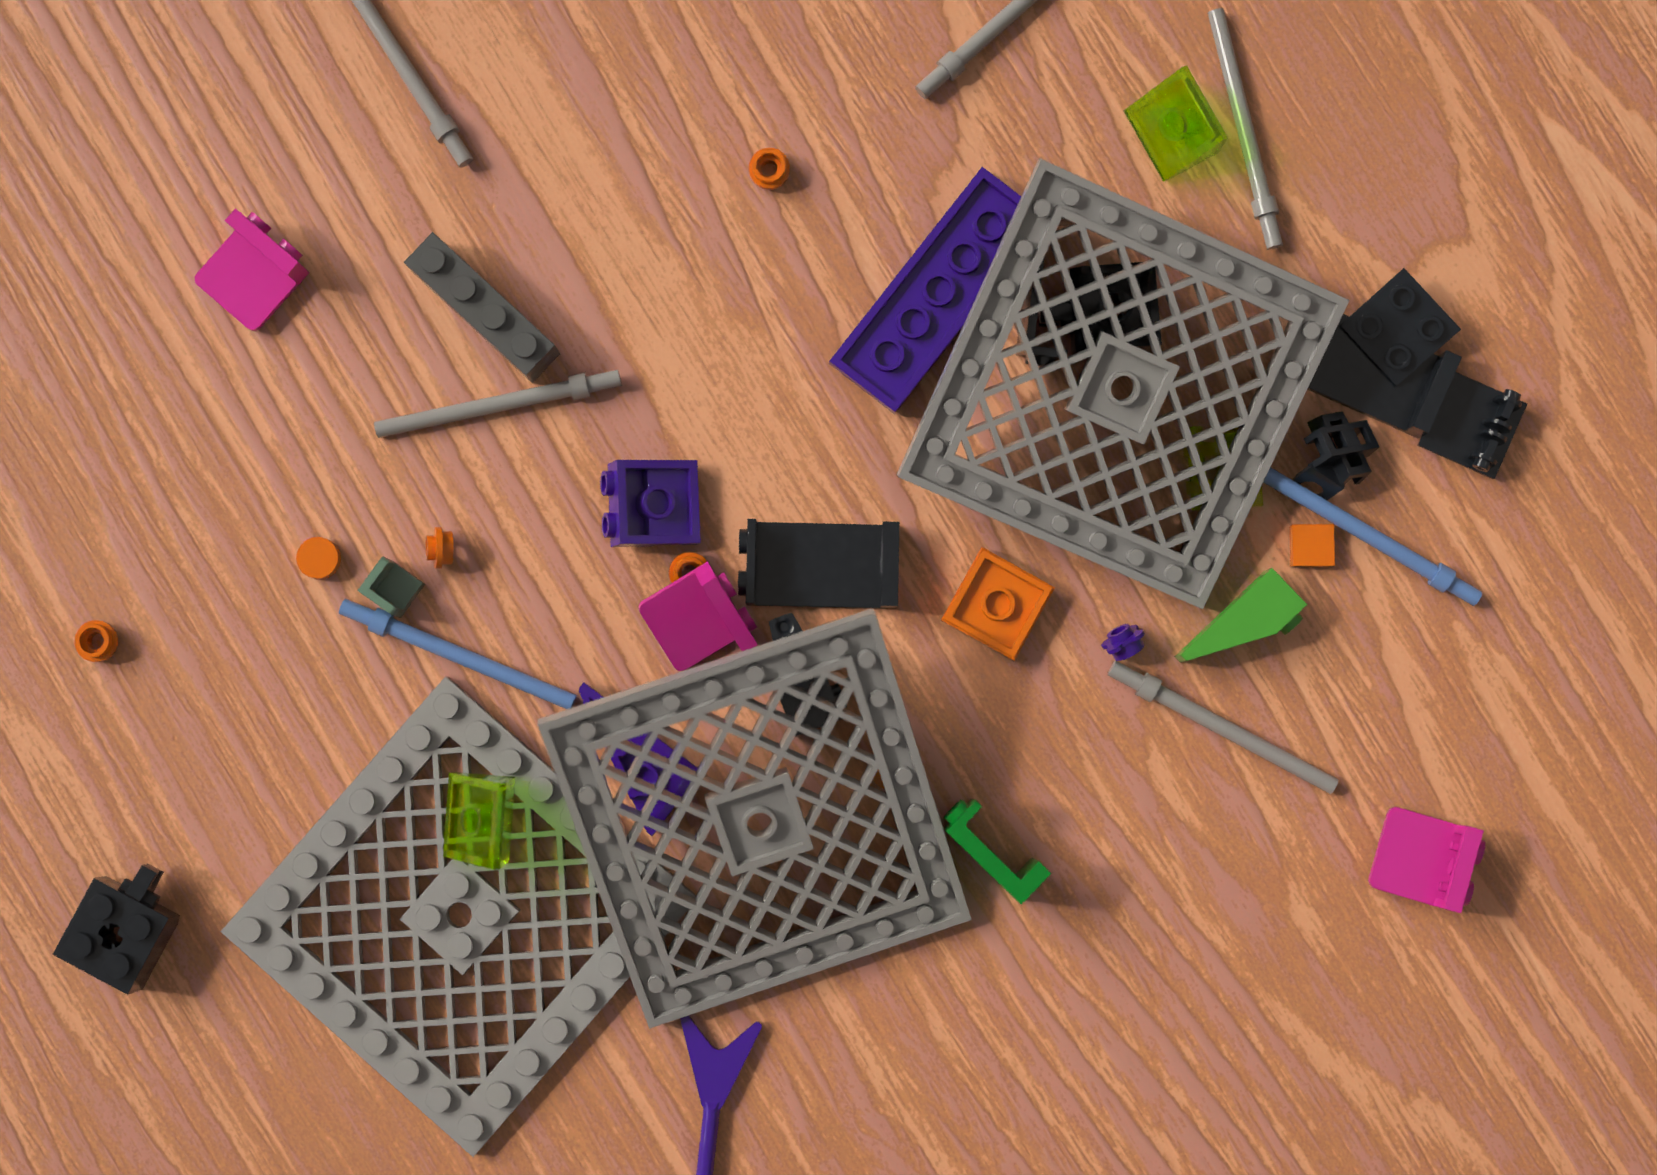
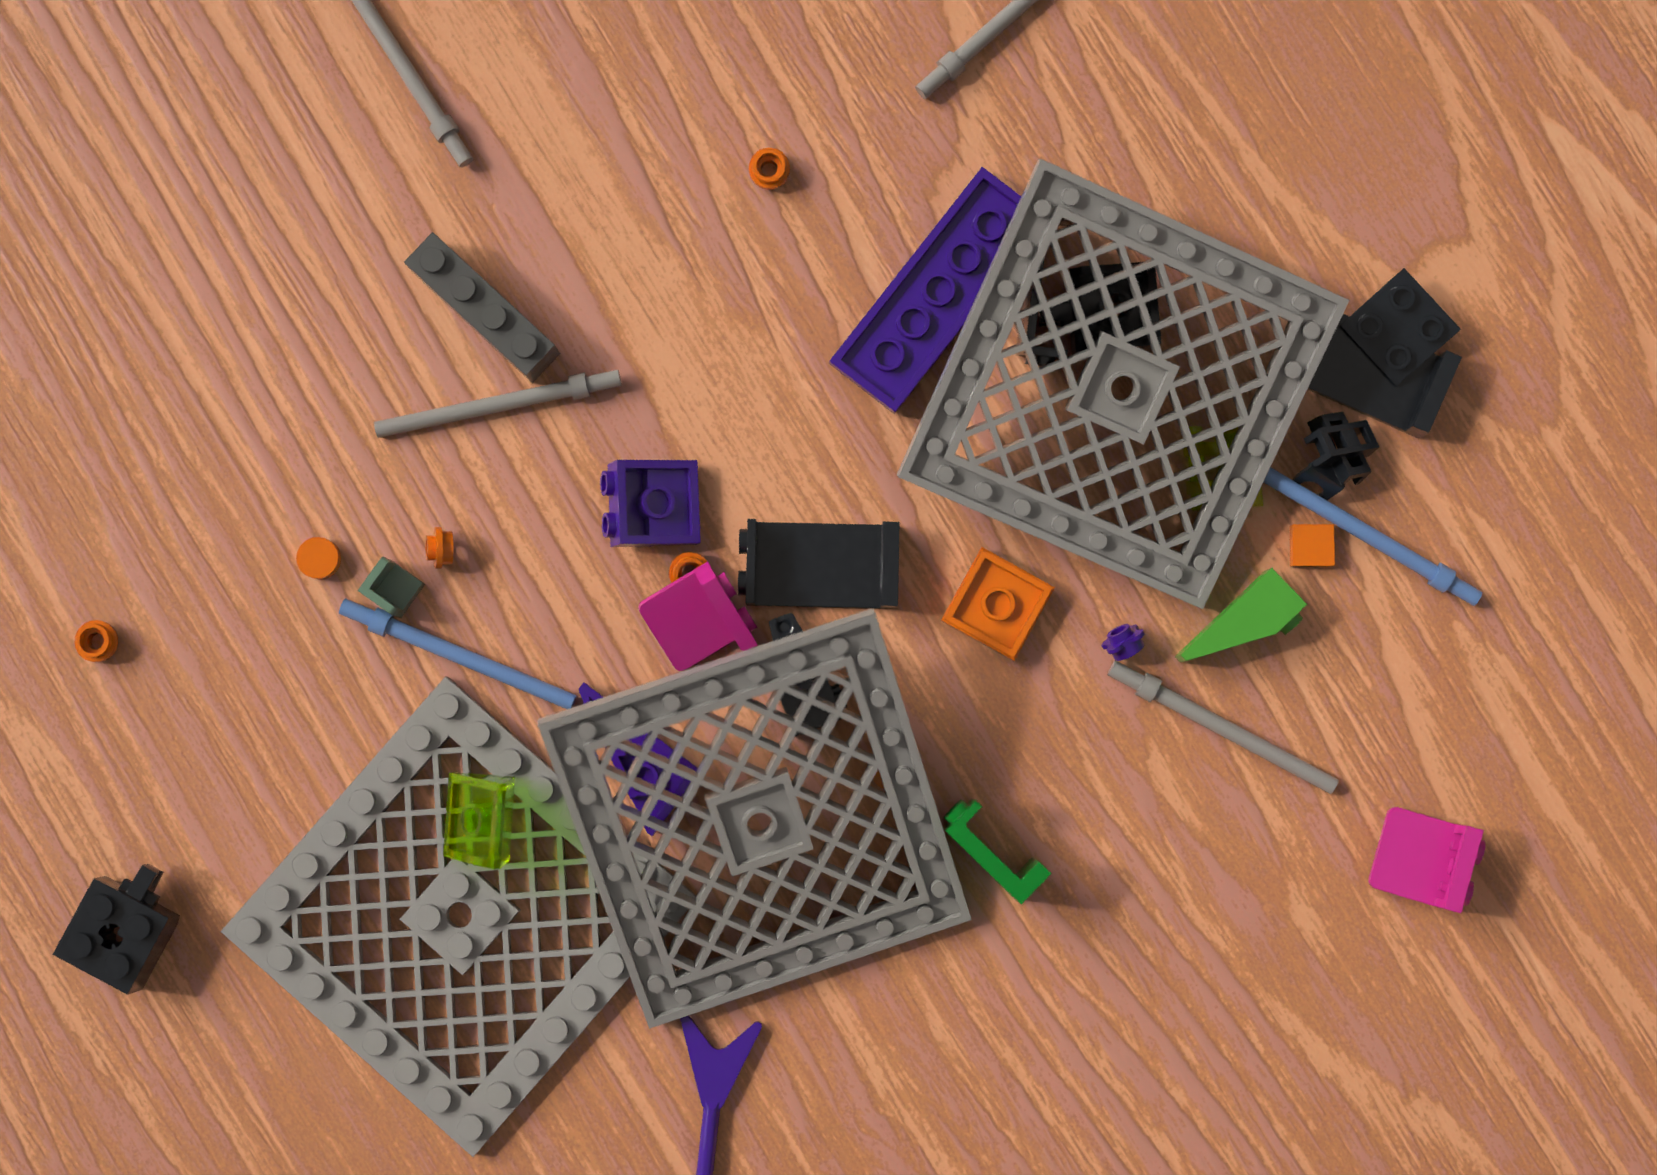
dark pink bracket [194,208,310,331] -> none
clear neon green slope [1123,65,1228,182] -> none
light grey bar [1208,8,1283,250] -> none
black hinge [1417,372,1527,480] -> none

